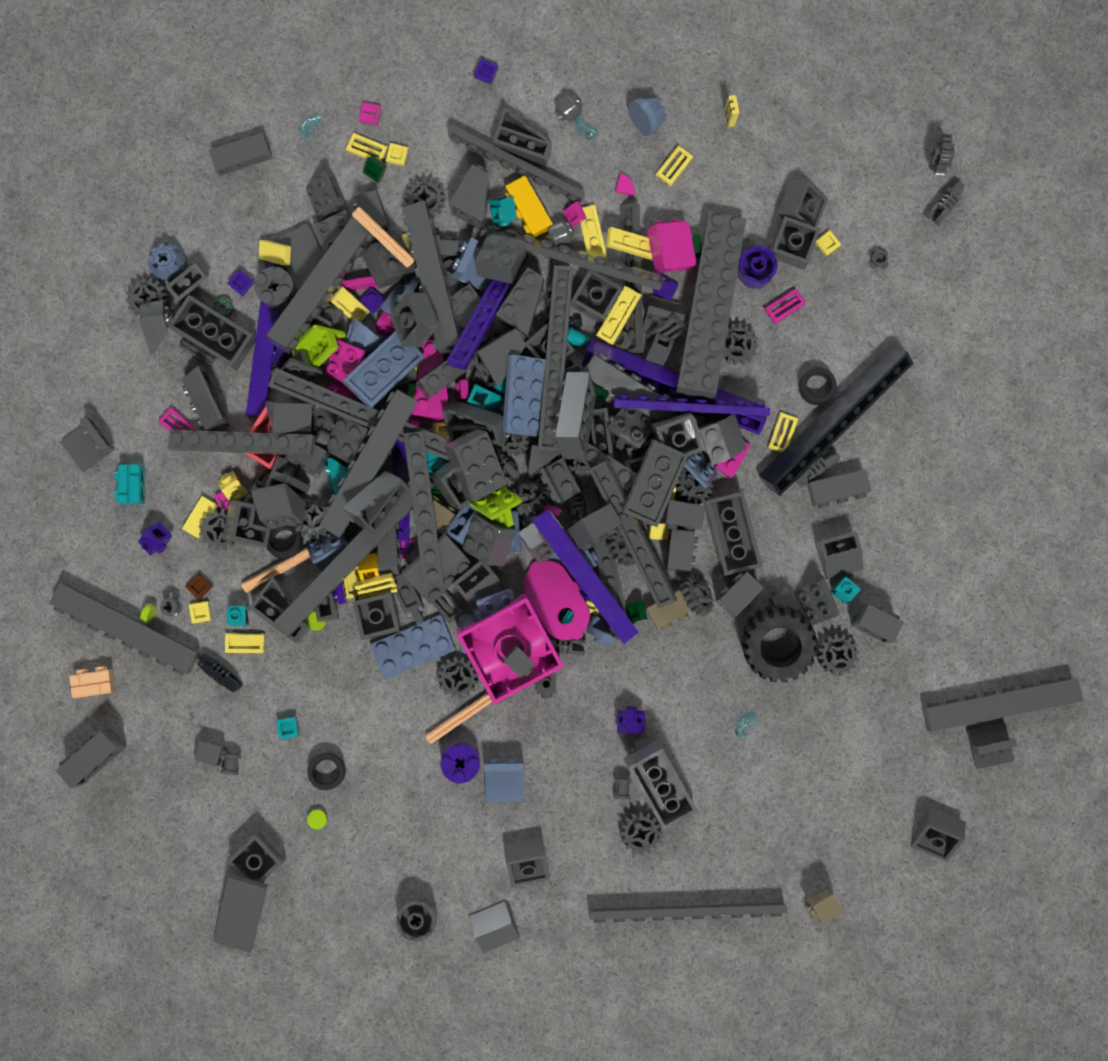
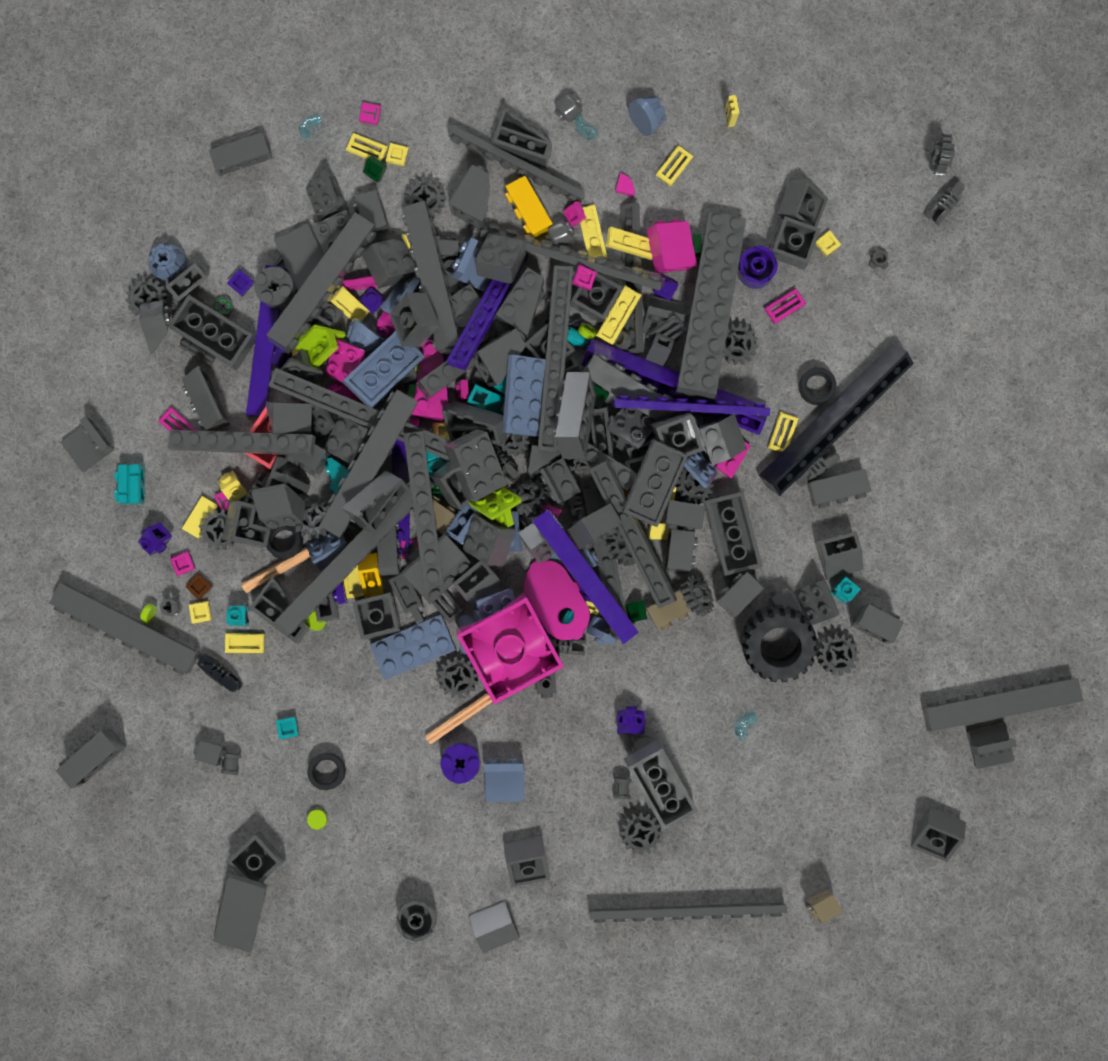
light nougat brick [70,666,116,698] -> none
light yellow tile [259,240,291,266] -> none
dark grey piece [315,429,330,449] -> none
light nougat axle [352,207,414,267] -> none
light yellow tile [354,573,398,600] -> none
dark purple plate [474,59,498,85] -> none
teal window [487,197,517,226] -> none
dark grey brick [503,645,535,678] -> none
none -> dark pink tile [170,551,196,576]
none -> dark pink tile [572,265,597,291]
none -> lime tile [578,323,597,340]

